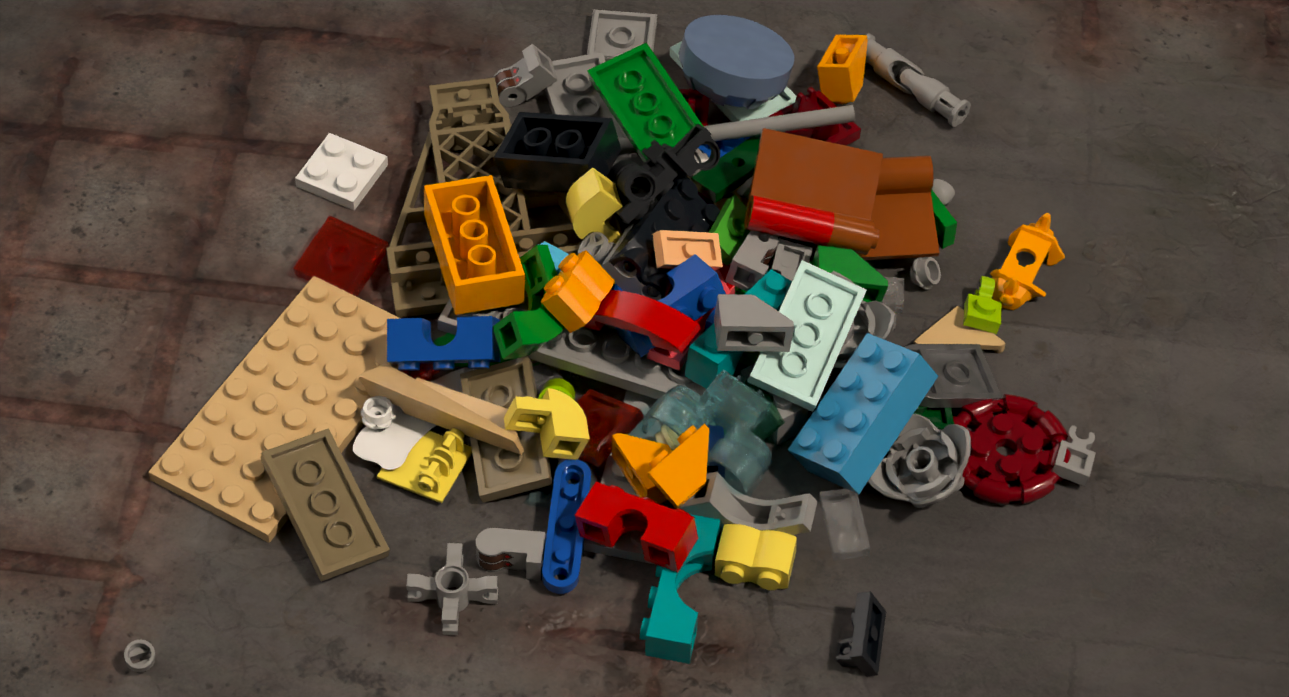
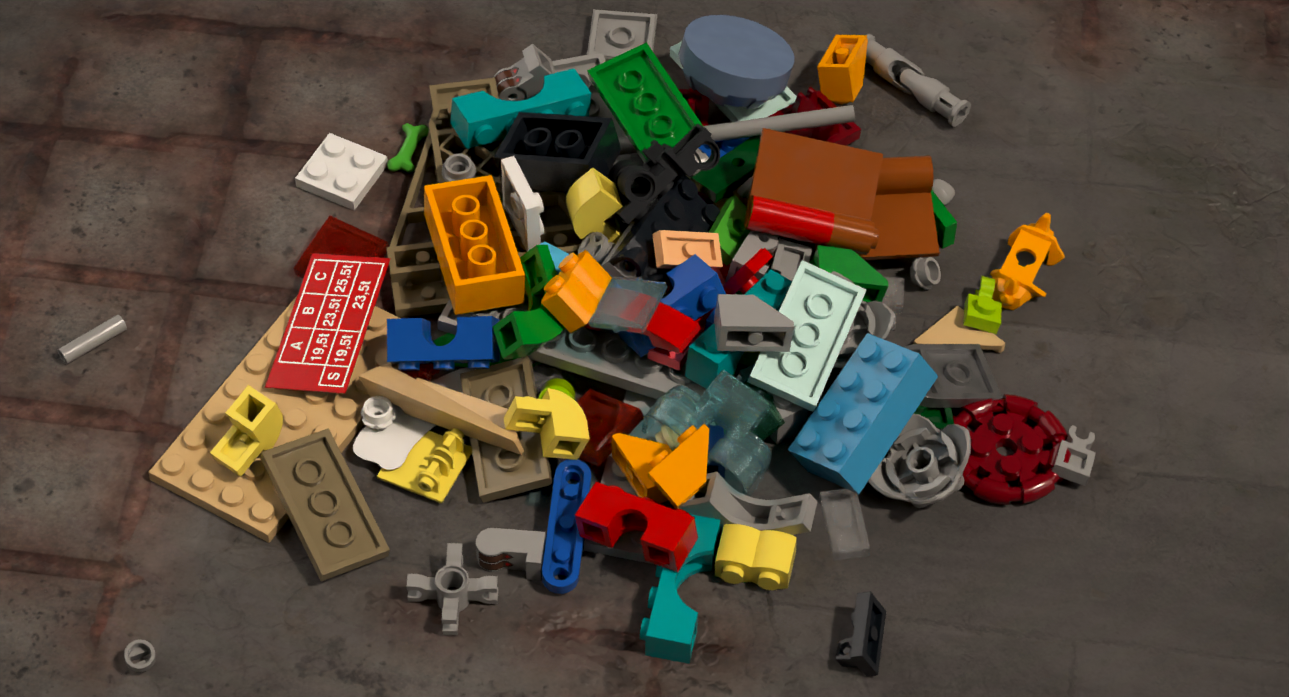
none -> light grey piece [57,315,127,364]
none -> light yellow brick [210,385,283,477]
none -> red sticker [265,253,391,394]
none -> bright green piece [387,123,429,173]
none -> light grey plate [442,154,476,182]
none -> teal arch [450,69,591,149]
none -> white plate [501,156,544,252]
none -> clear light blue piece [589,276,667,334]
none -> red plate [723,248,773,295]

